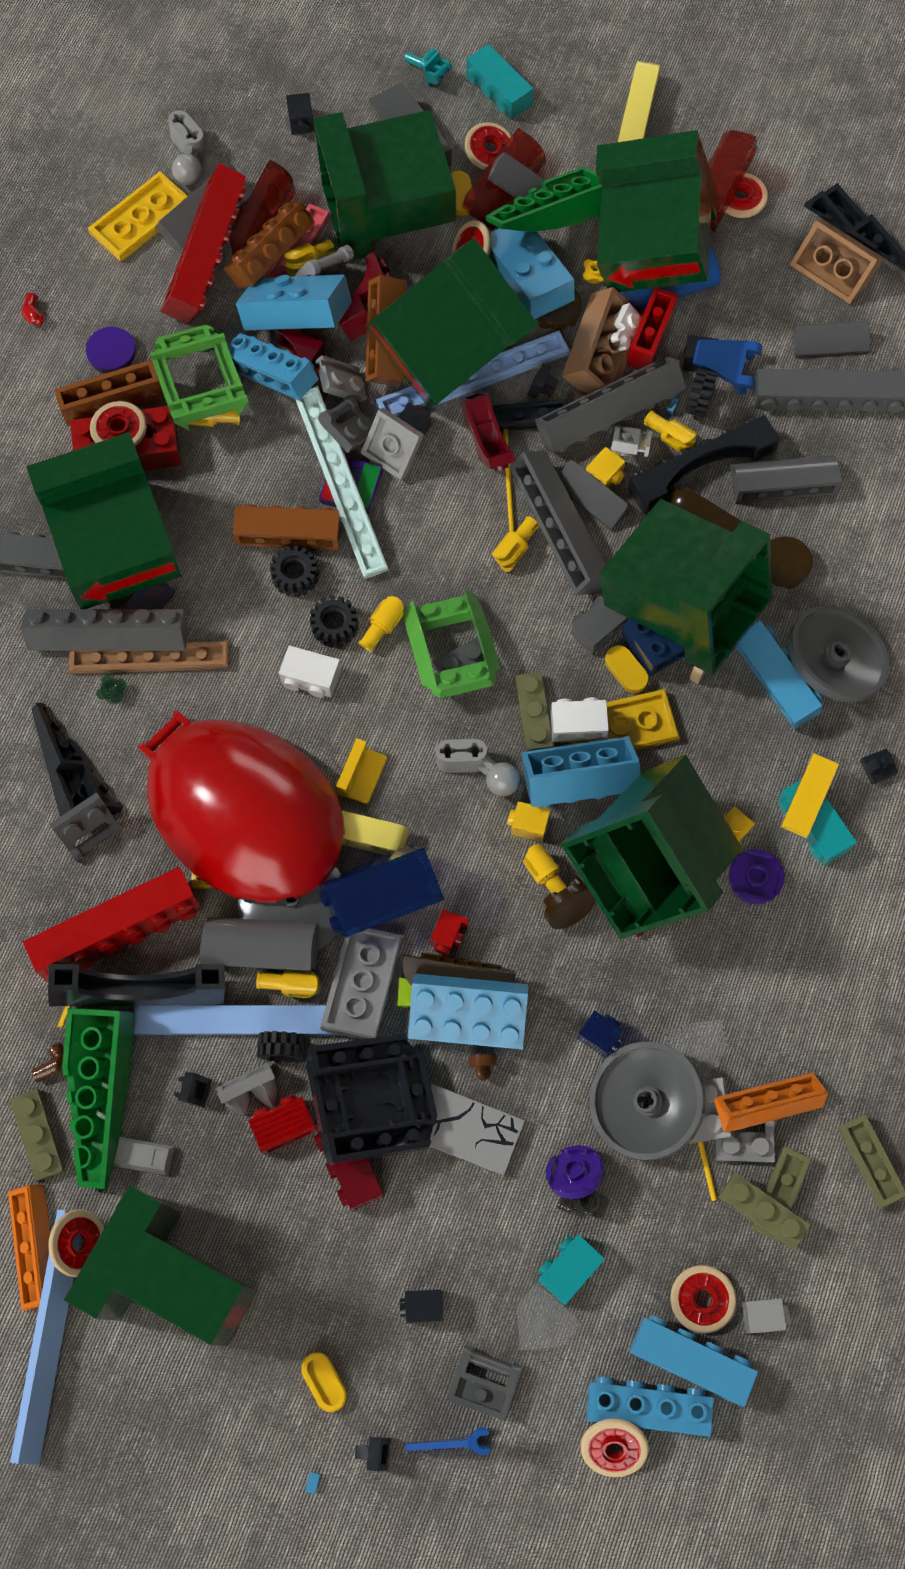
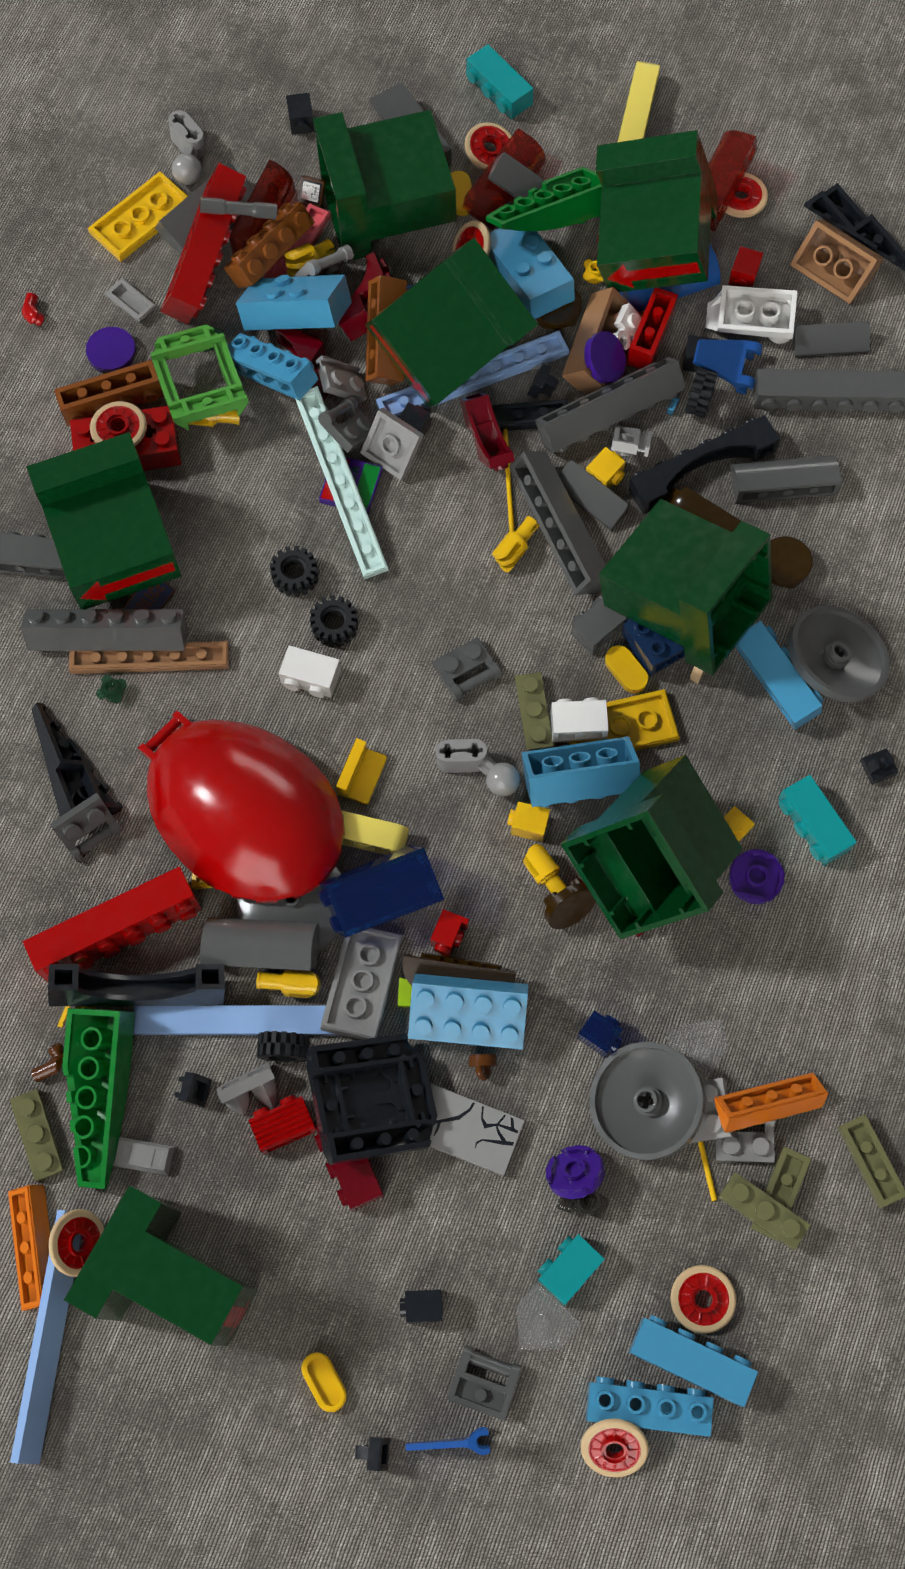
dark orange brick [233,504,341,550] -> none
dark azure piece [305,1471,321,1494] -> none
yellow arm [358,596,404,653] -> none
bright green wedge [402,587,500,699] -> none
teal arm [404,48,452,86] -> none
yellow arm [644,411,697,452] -> none
light grey brick [742,1299,790,1334] -> none
yellow tile [781,753,839,838] -> none
none -> light grey tile [104,278,157,323]
none -> dark grey piece [200,197,277,220]
none -> tile [298,175,326,207]
none -> dark purple tile [584,331,626,384]
none -> white slope [705,285,797,344]
none -> red brick [728,246,764,287]

